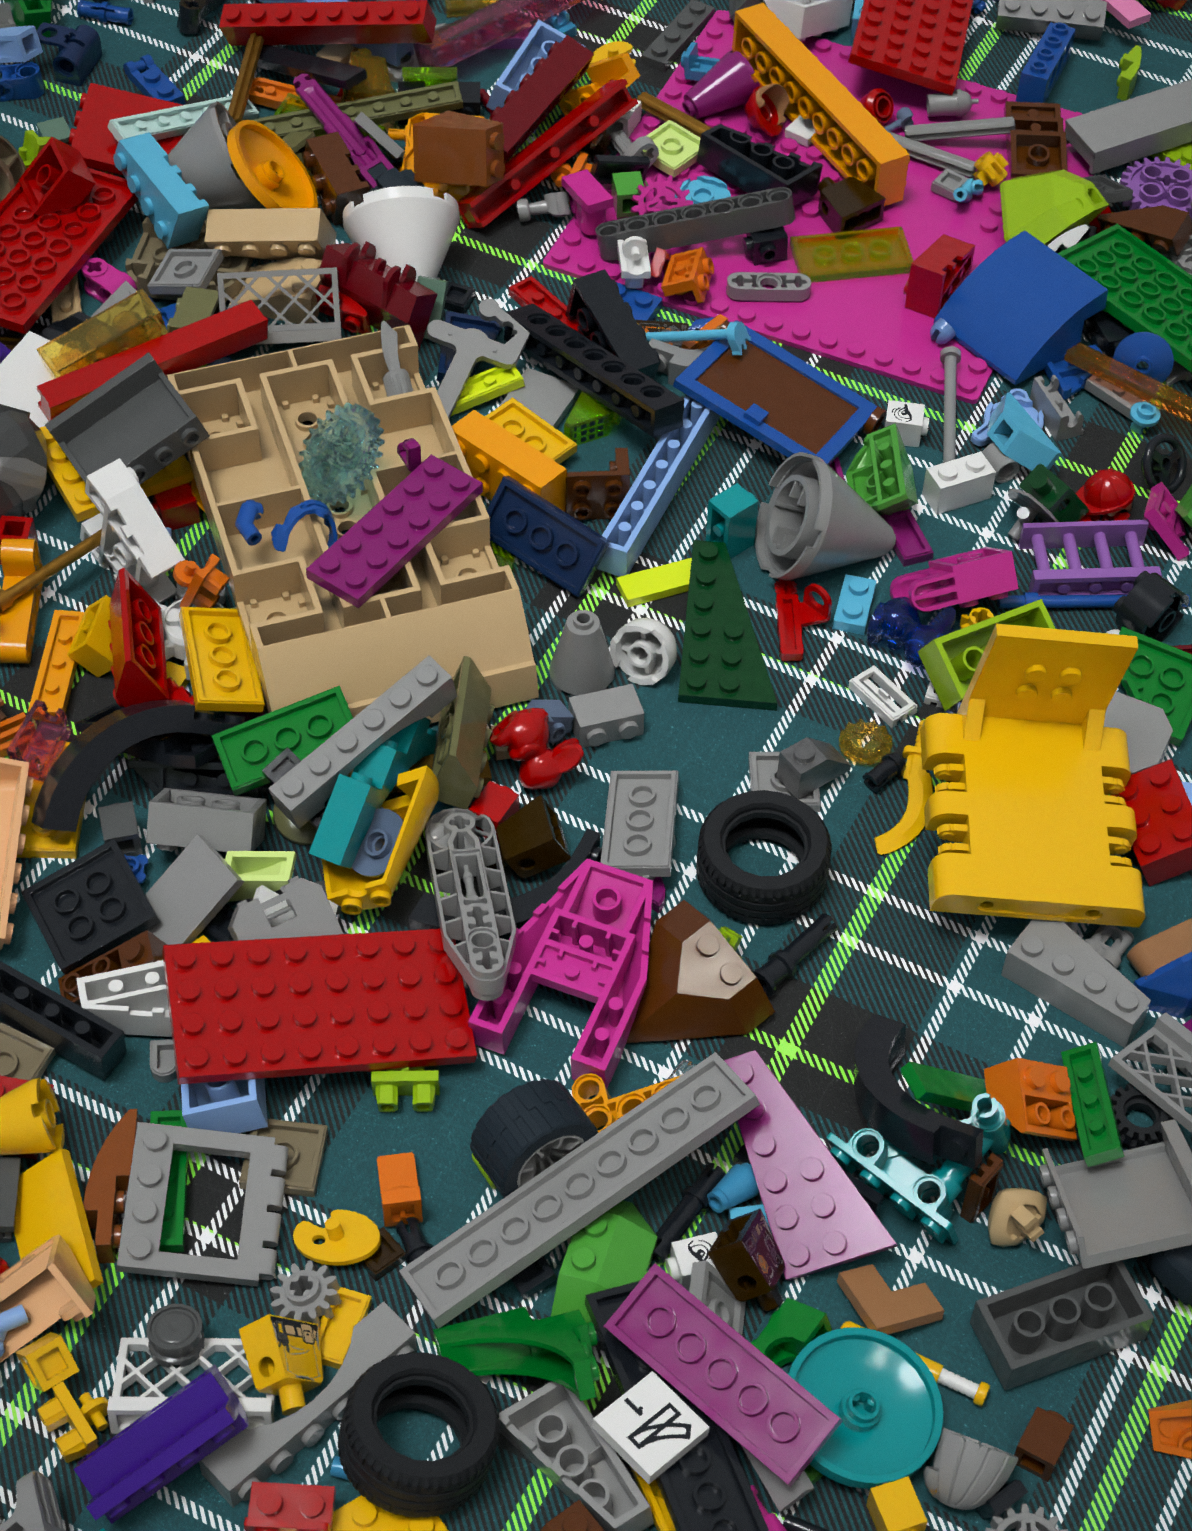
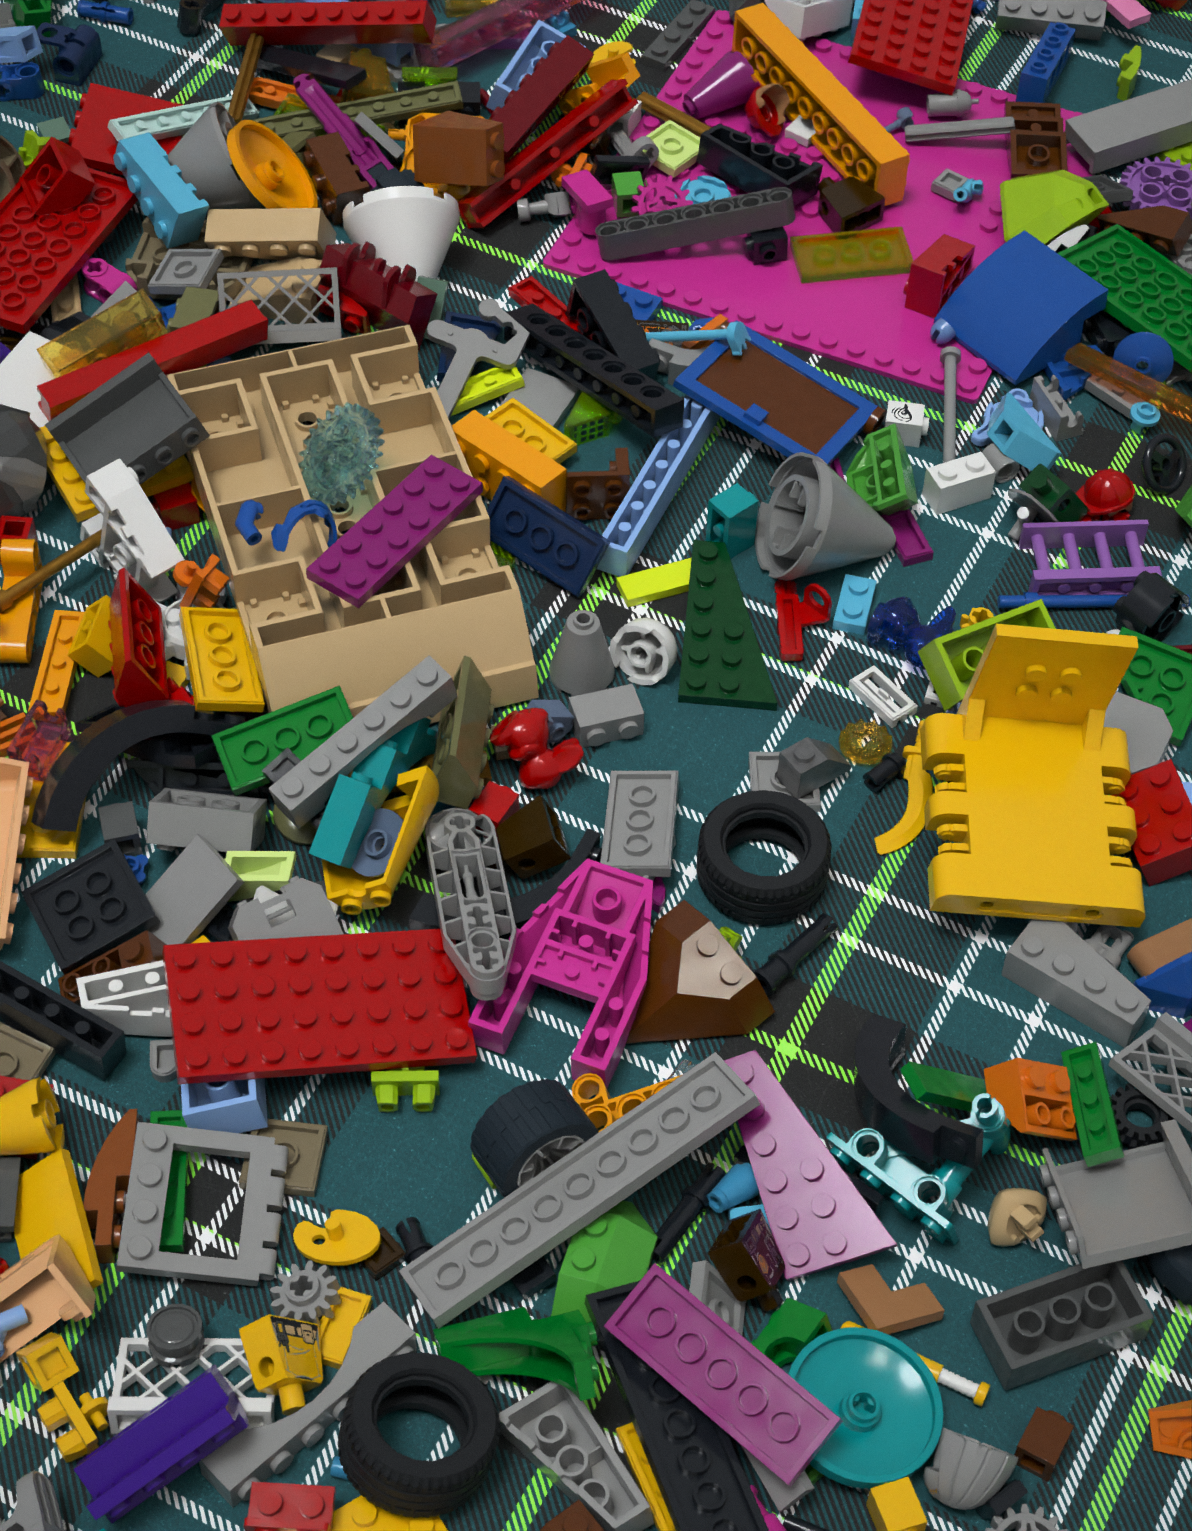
blue plate [123,54,185,105] -> none
orange bracket [377,1152,423,1227] -> none
light grey piece [381,320,413,397] -> none
magenta tile [397,438,421,472] -> none
black tile [444,281,476,314] -> none
white tile [592,1371,710,1484] -> none
white hips [617,236,651,288] -> none
tile [650,248,670,279] -> none
orange bracket [661,247,714,304] -> none
white brick [665,1232,718,1291] -> none
dark azure bracket [681,42,720,81] -> none
beam [726,272,811,301] -> none
red cone [860,88,894,126] -> none
light grey axle [888,131,977,178] -> none
dark pink brick [890,547,1019,612] -> none
reddish brown tile [960,1153,1004,1223] -> none
yellow gear [973,151,1009,187] -> none
dark pink wing [1144,482,1190,561] -> none

